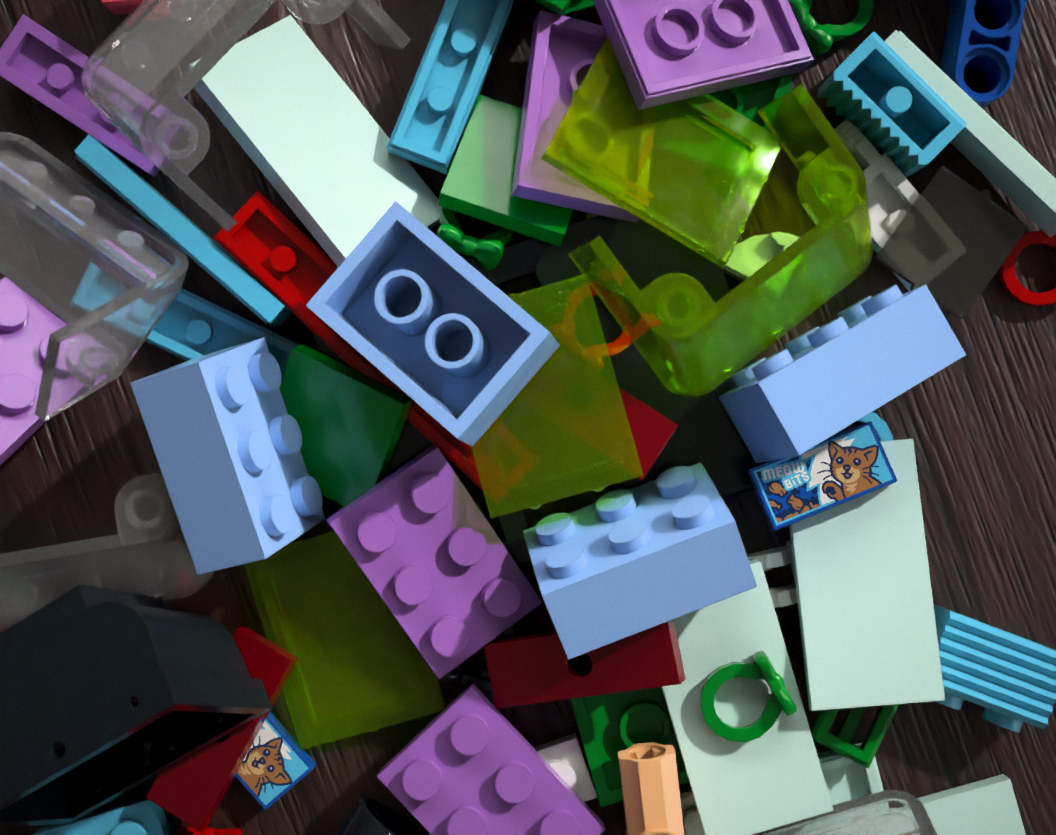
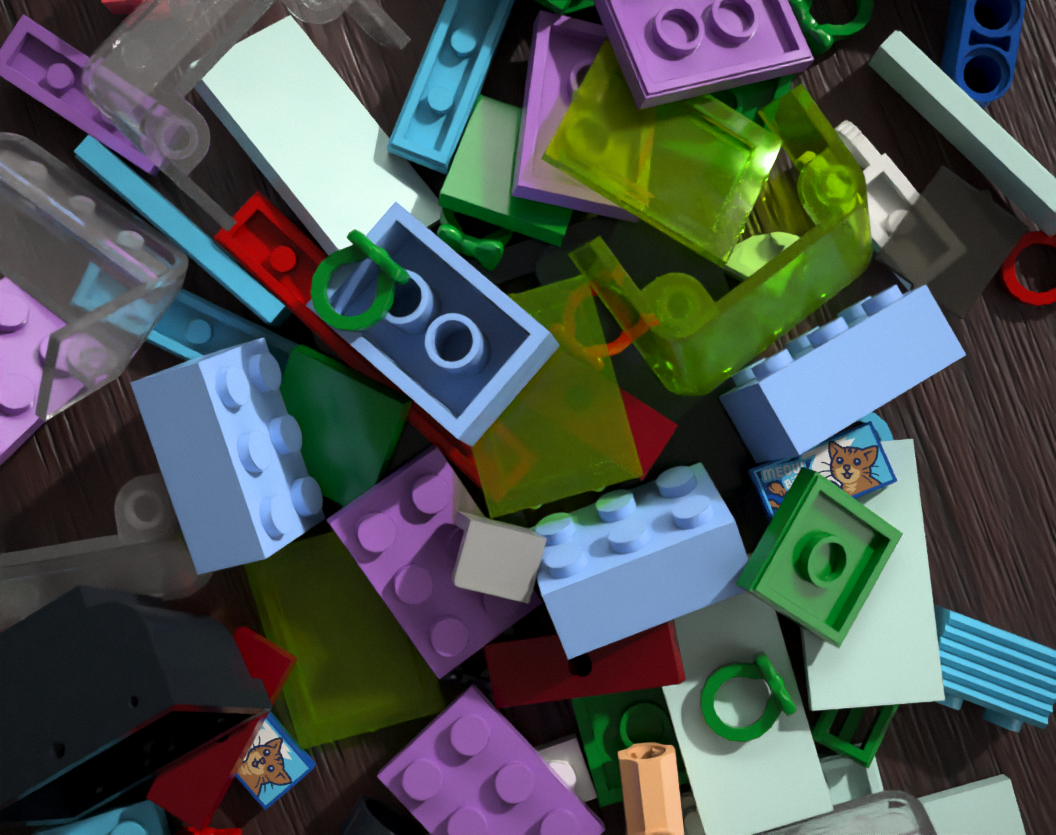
medium azure brick [818,31,967,177] -> none
none -> green piece [310,229,410,333]
none -> light grey panel [451,511,547,604]
none -> green tile [735,467,903,648]

